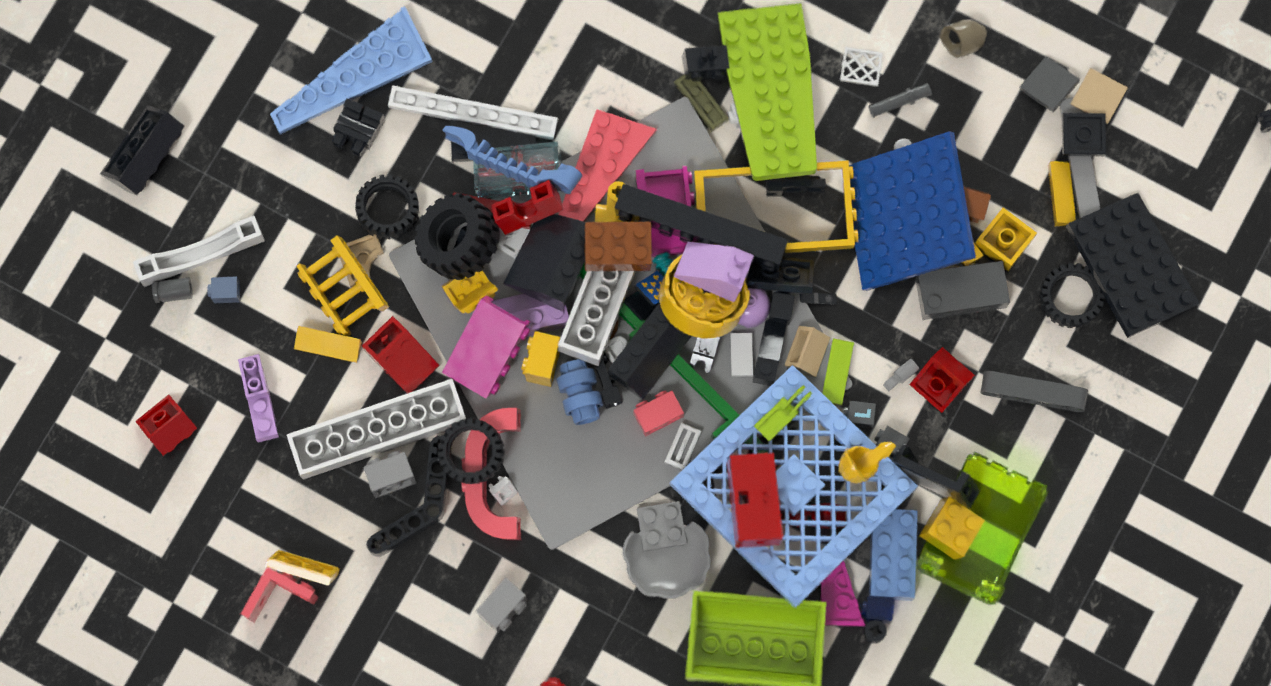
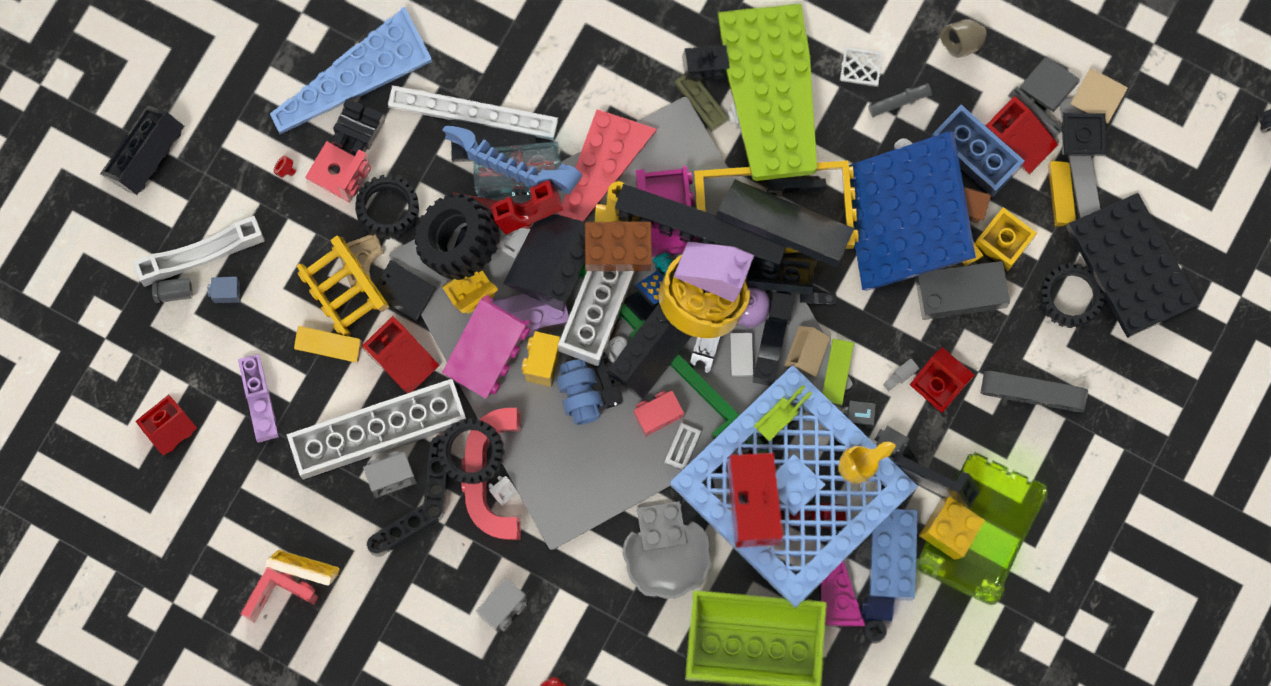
none -> red tile [273,155,296,178]
none -> coral bracket [305,142,371,203]
none -> black container [376,260,436,322]
none -> black tile [716,179,854,268]
none -> medium blue brick [932,105,1024,197]
none -> red slope [986,96,1058,175]
none -> dark grey pin [1008,86,1062,139]

